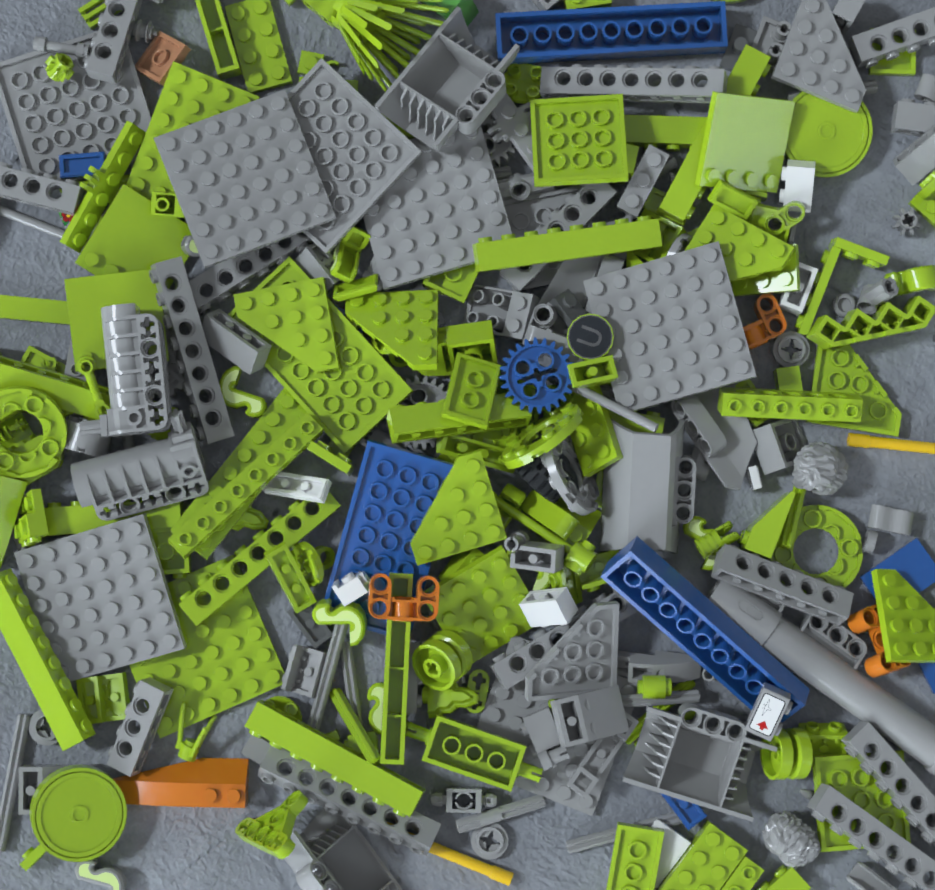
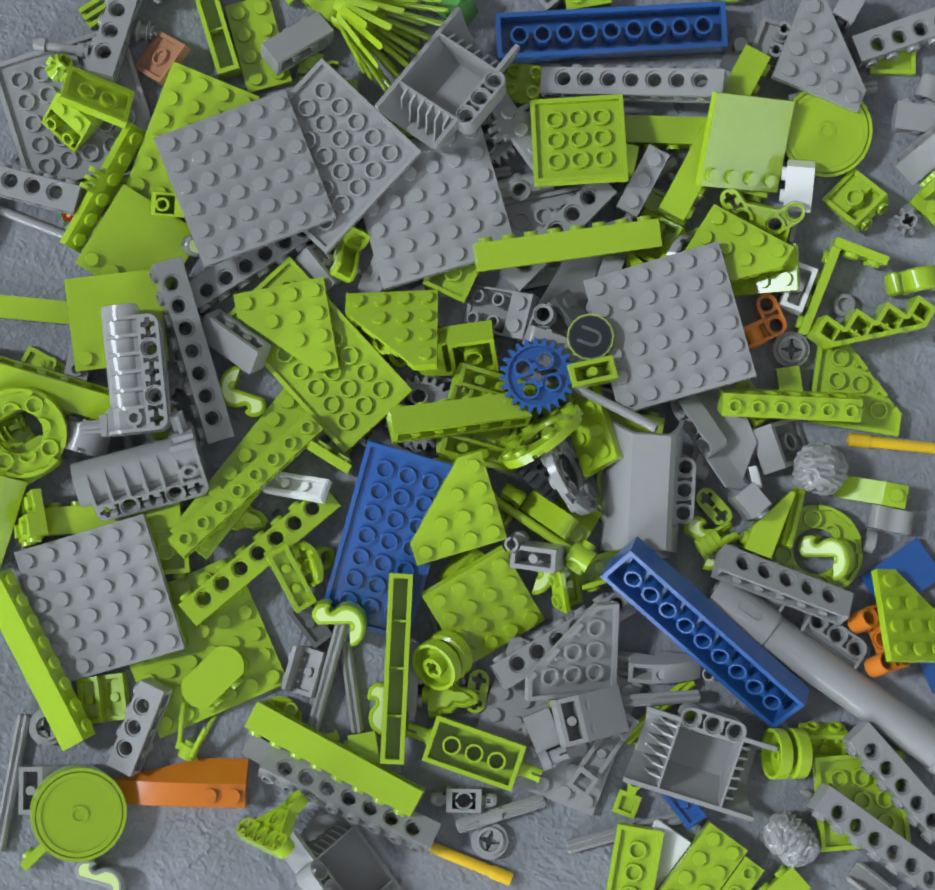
blue tile [59,151,106,179] -> none
lime brick [77,355,110,417] -> none
lime axle [329,688,380,764] -> none
white brick [332,571,370,607] -> none
lime tile [333,274,379,302] -> none
orange beam [368,573,440,622] -> none
lime tile [441,352,502,430] -> none
white brick [519,587,578,627] -> none
lime brick [637,675,672,699] -> none
lime tile [707,179,759,221] -> none
brick [744,682,793,742] -> none
light grey piece [856,277,899,315] -> none
none -> lime slope [41,90,103,153]
none -> lime plate [58,65,135,129]
none -> lime brick [181,645,246,708]
none -> light grey brick [261,11,334,76]
none -> lime plate [611,783,642,819]
none -> lime beam [695,488,732,526]
none -> light grey brick [727,482,772,521]
none -> lime animal [798,535,855,580]
none -> lime plate [822,168,889,233]
none -> lime slope [832,476,909,510]

